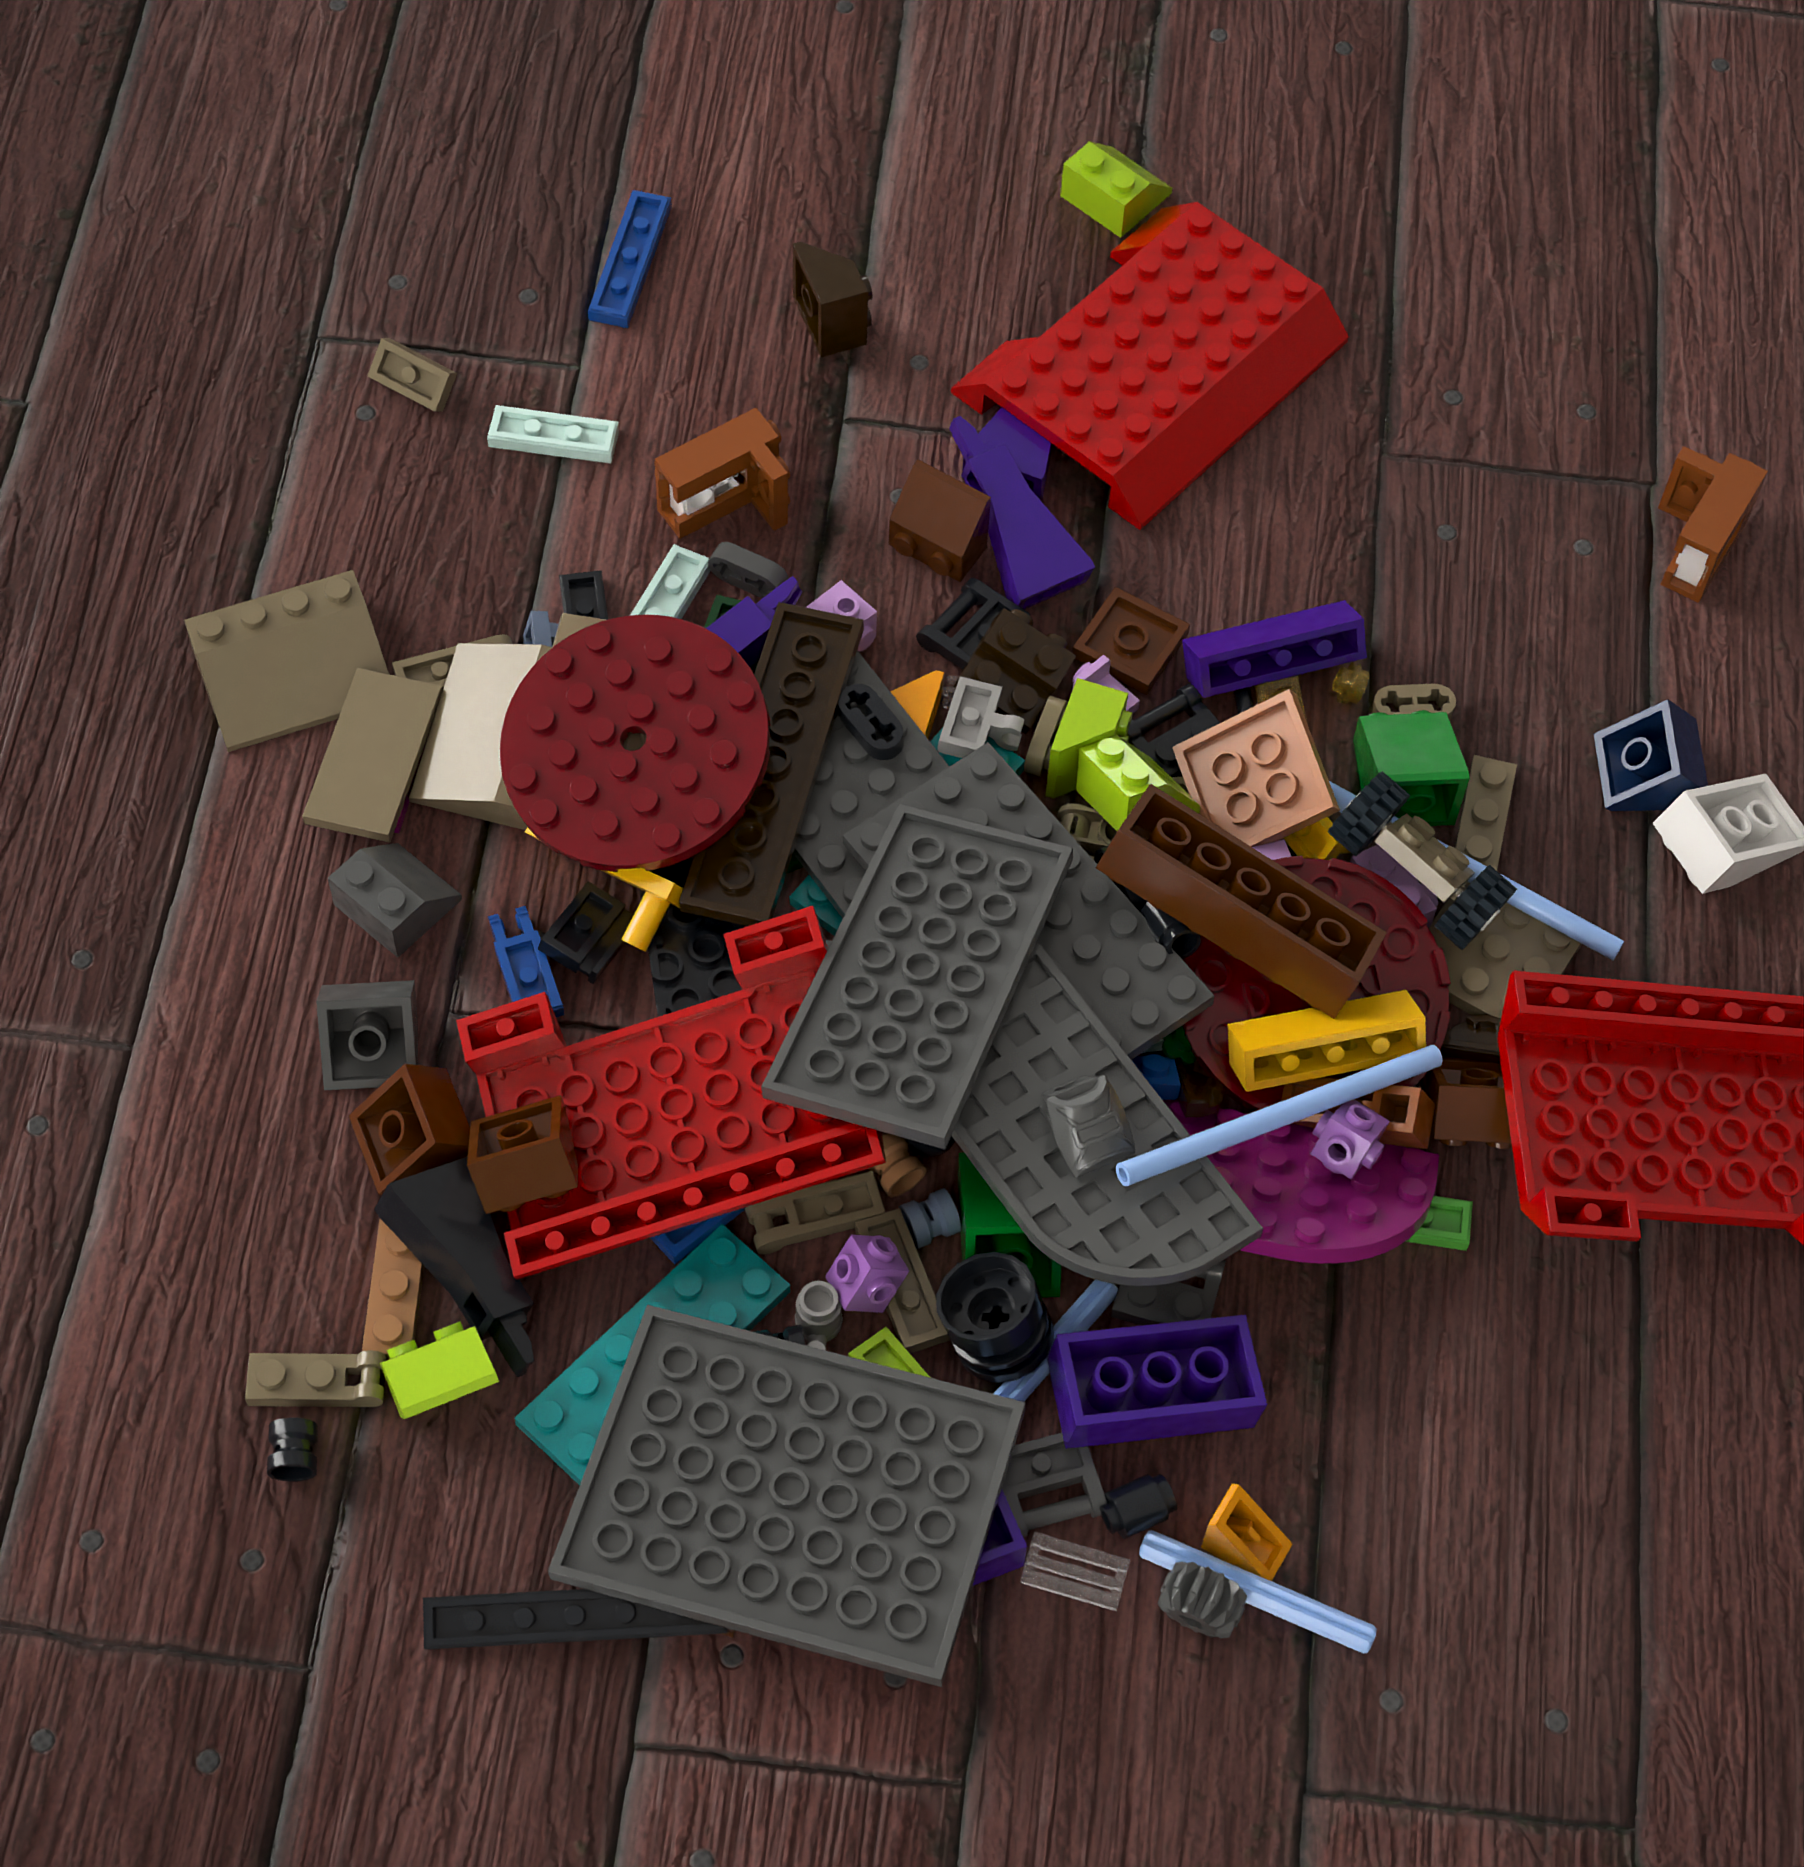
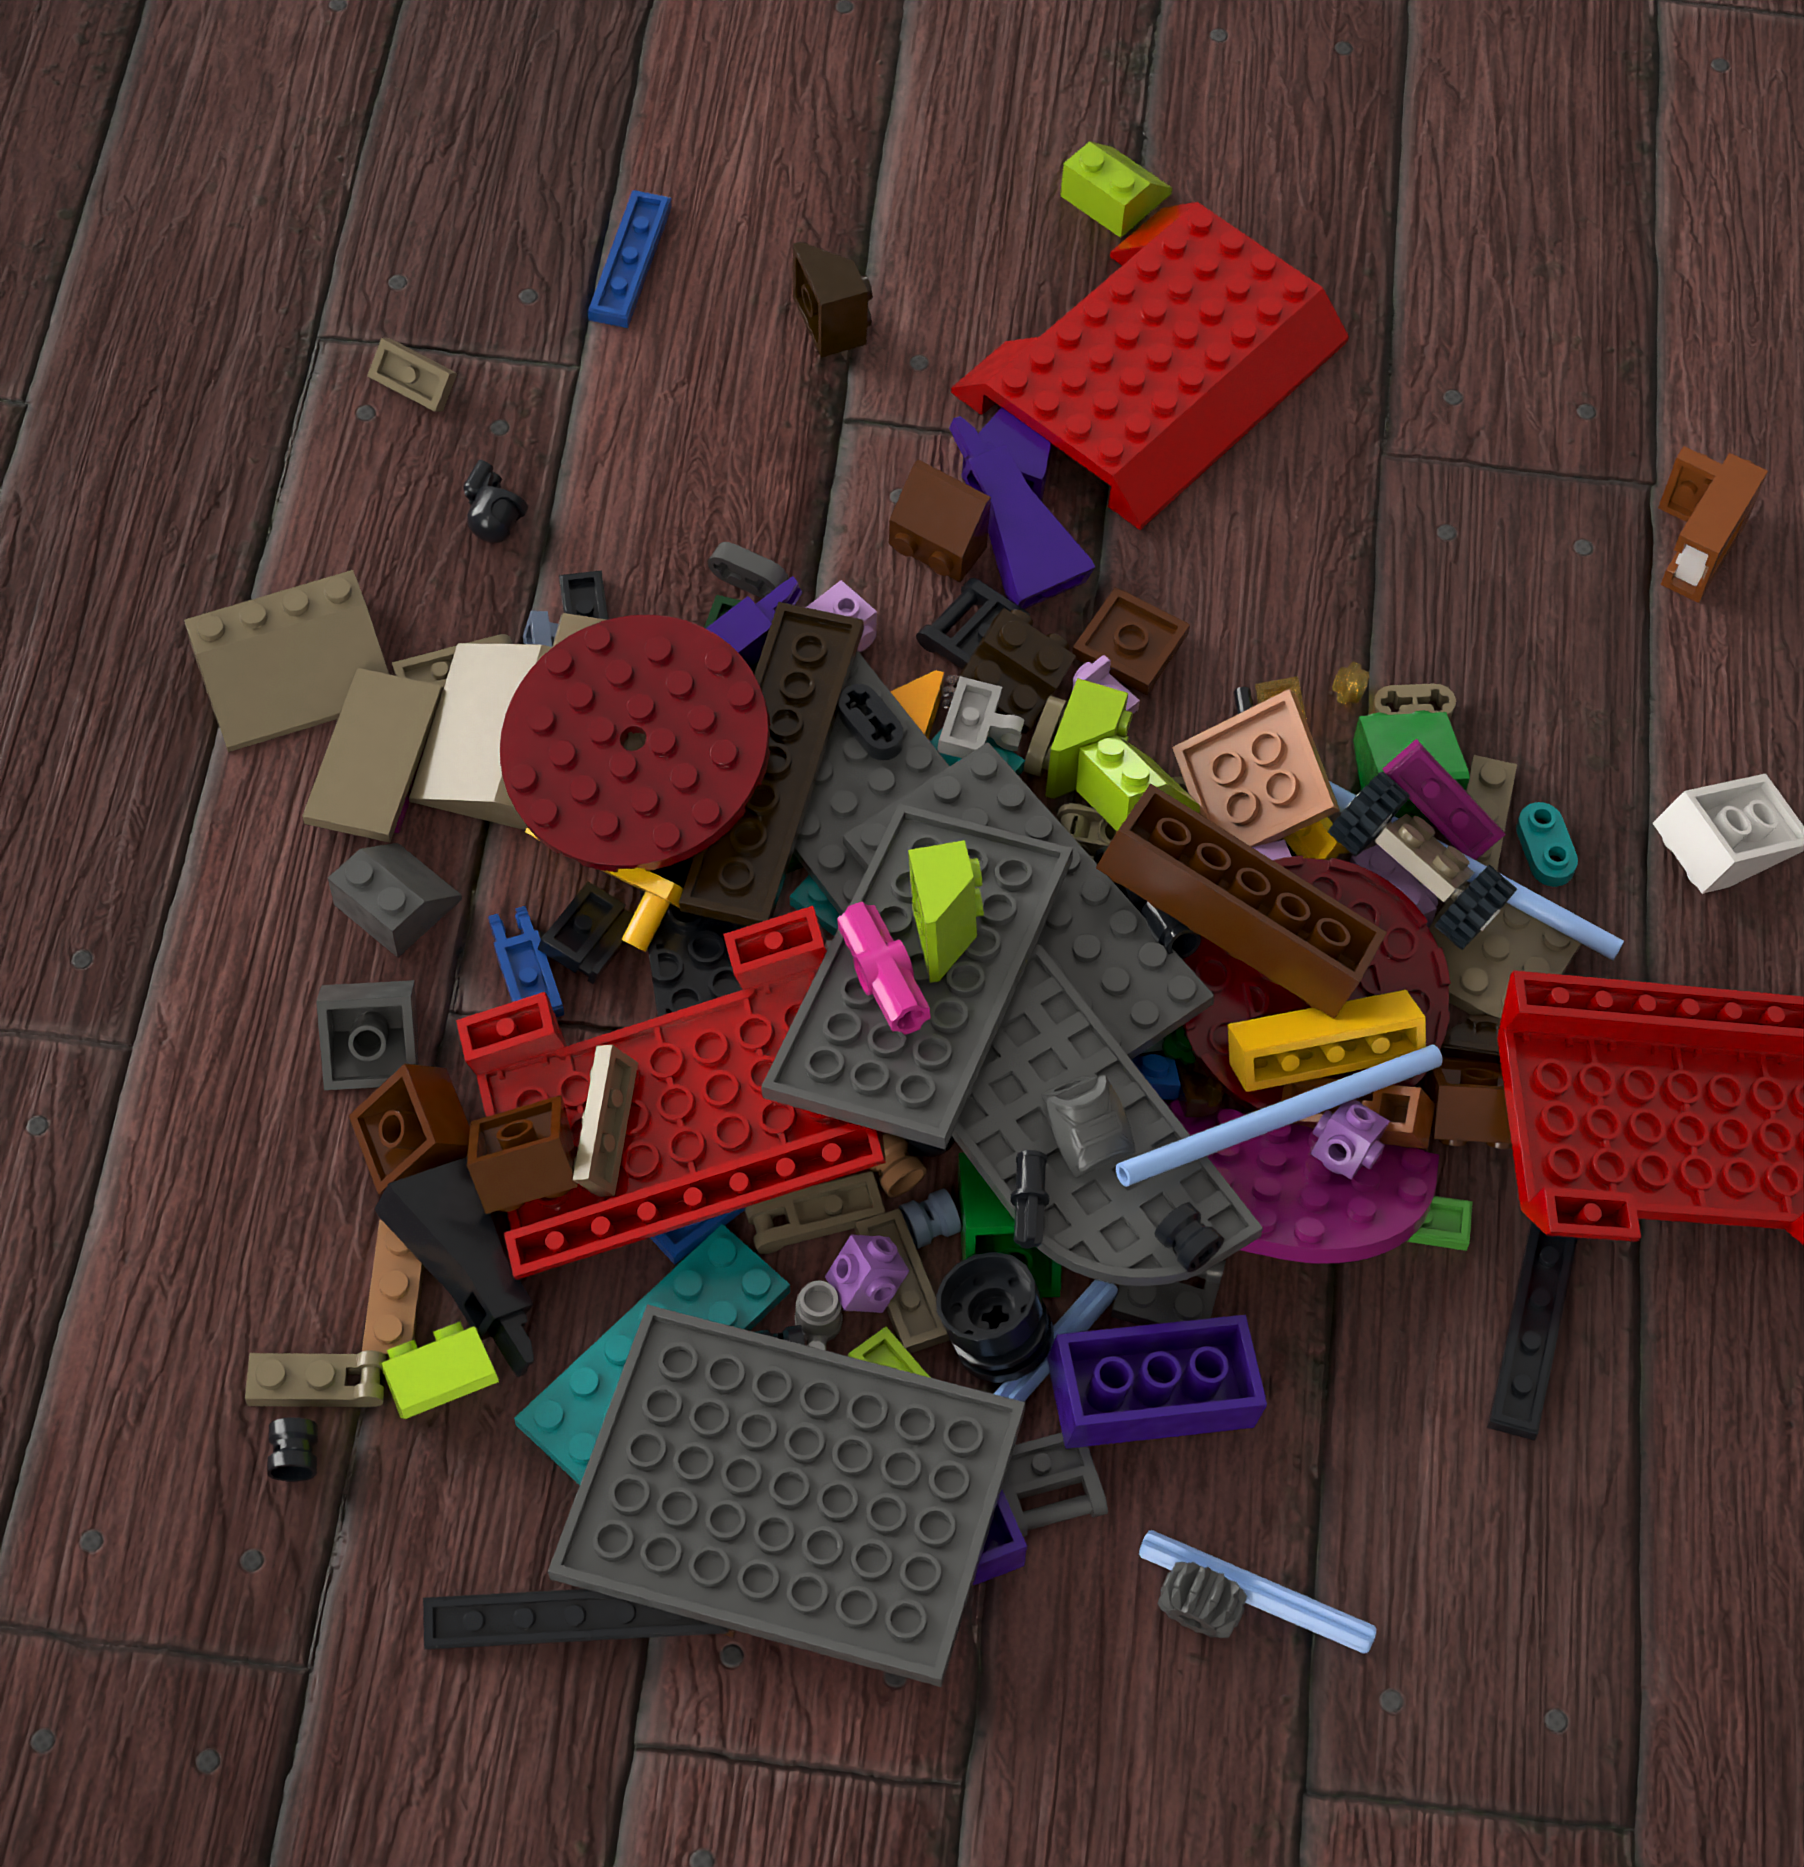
light aqua tile [487,405,619,464] -> none
light aqua tile [630,544,711,619] -> none
dark orange brick [654,408,791,539] -> none
clear tile [1020,1531,1130,1611] -> none
black brick [1100,1474,1177,1539] -> none
black plate [1126,684,1220,778] -> none
dark purple brick [1182,600,1367,698] -> none
light orange slope [1201,1483,1293,1581] -> none
dark blue slope [1594,699,1708,811] -> none
none -> black piece [463,460,529,543]
none -> dark tan plate [572,1045,638,1197]
none -> dark pink piece [837,901,931,1035]
none -> lime slope [908,840,984,983]
none -> black axle [1010,1150,1050,1249]
none -> black wheel [1154,1202,1224,1273]
none -> magenta tile [1382,739,1506,860]
none -> black tile [1487,1221,1578,1441]
none -> teal plate [1516,802,1578,887]

